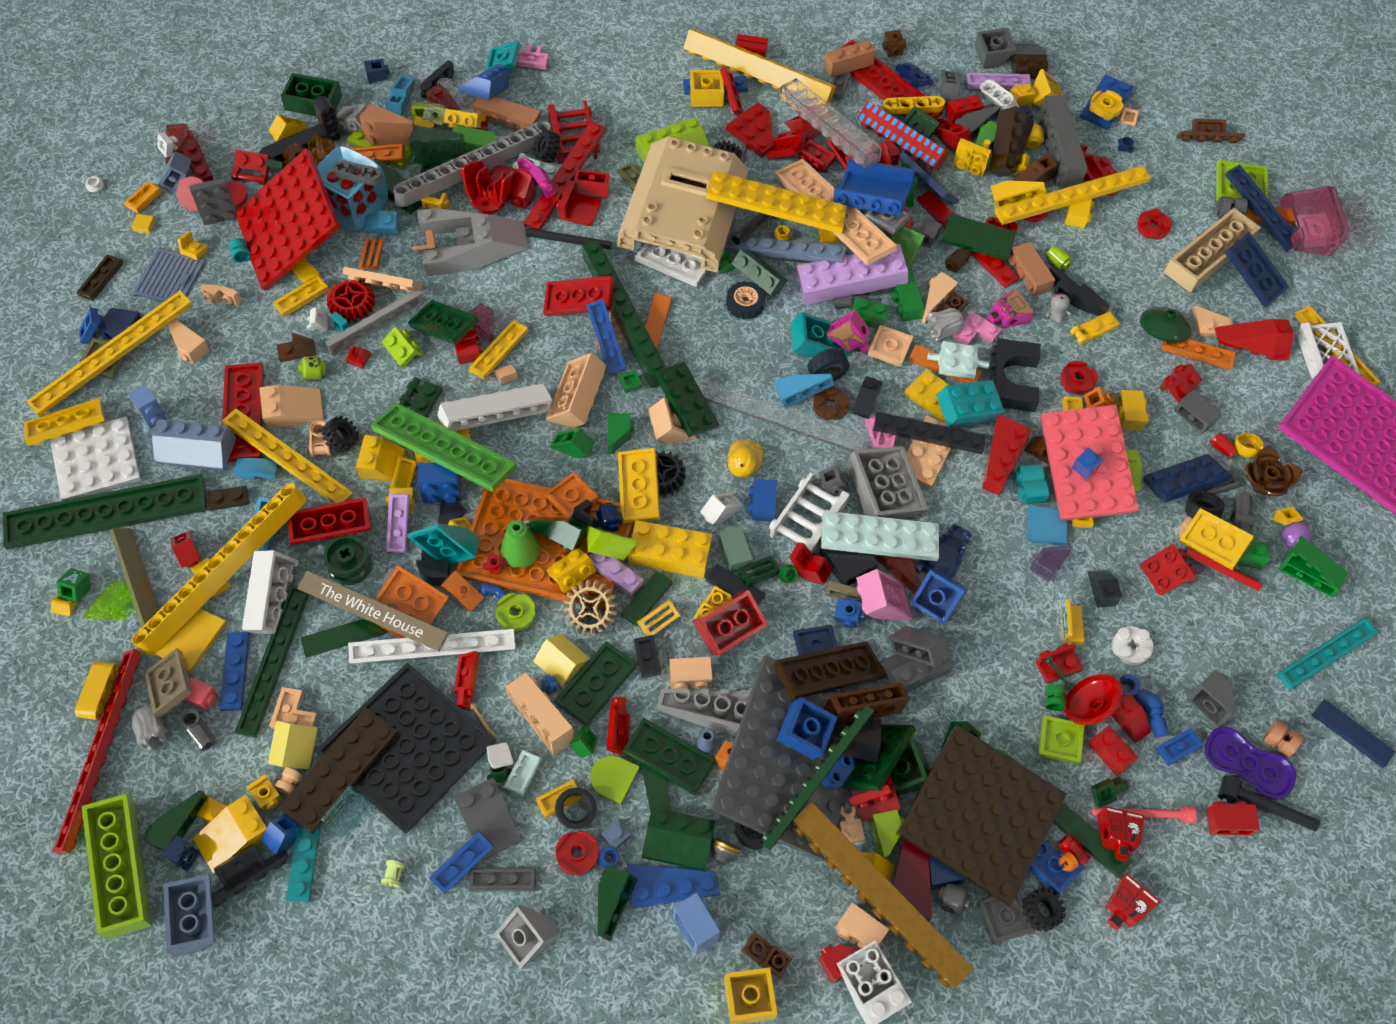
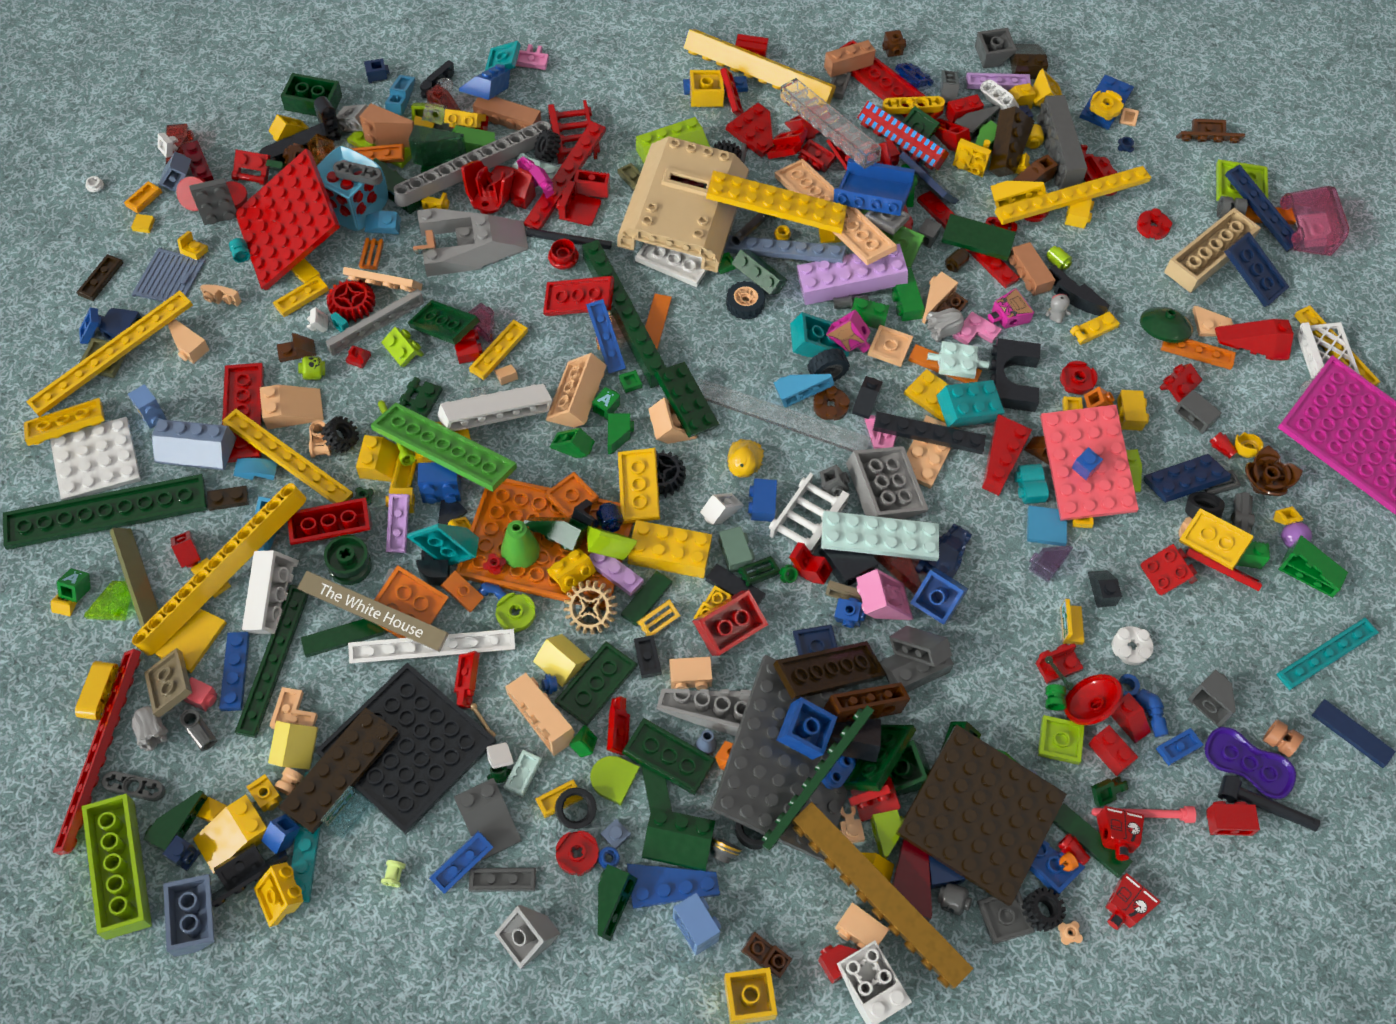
none -> dark grey beam [102,771,165,802]
none -> yellow plate [254,862,303,927]
none -> dark green plate [352,487,374,505]
none -> lime piece [378,400,416,466]
none -> red piece [548,239,579,270]
none -> green brick [592,387,620,420]
none -> light nougat plate [1058,921,1083,945]

